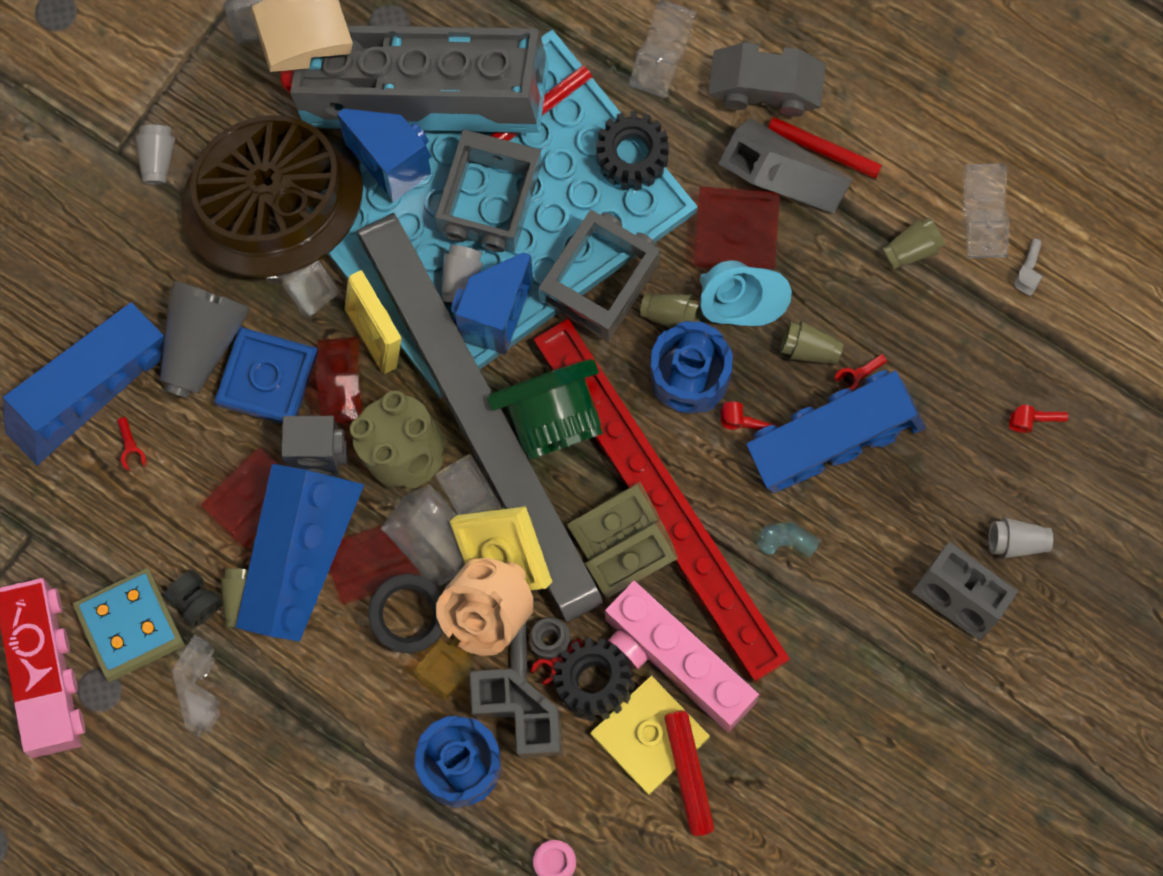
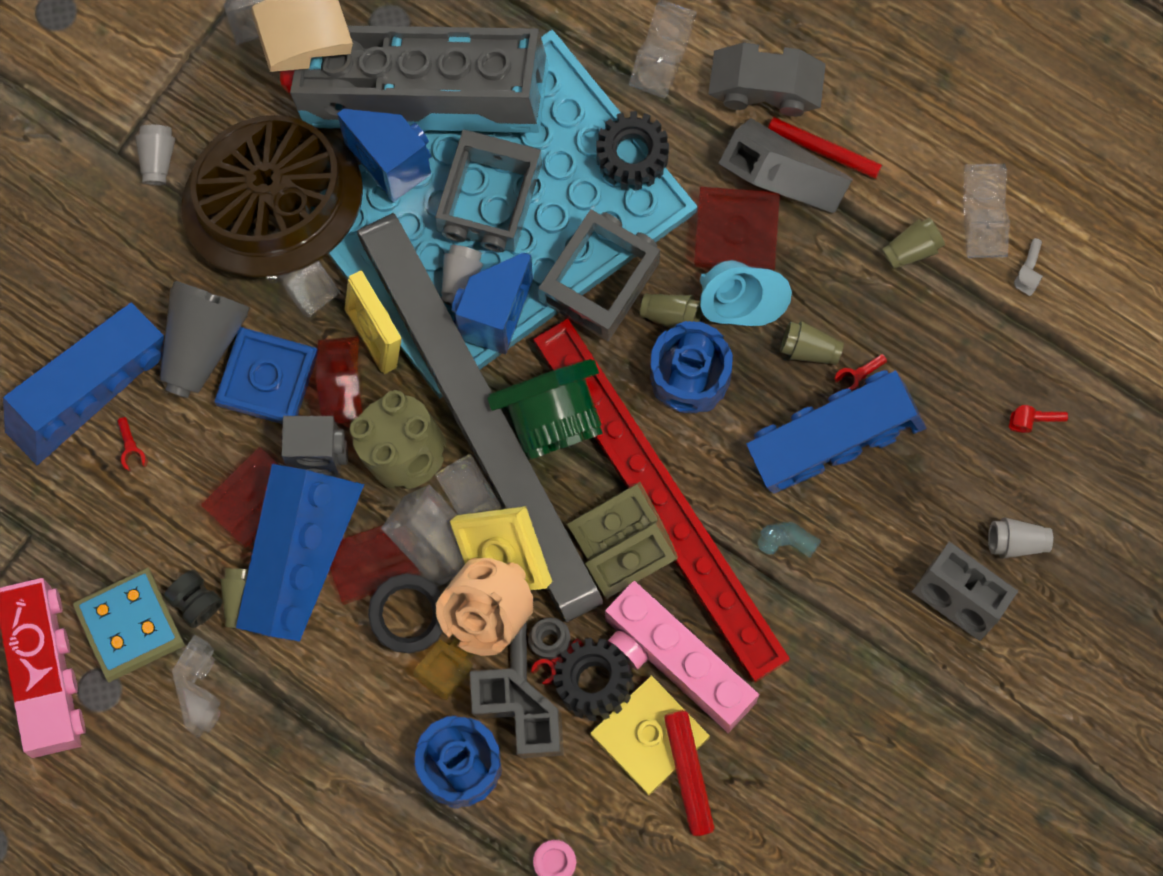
red bar [491,65,592,141] -> none
red hand [720,402,777,431] -> none

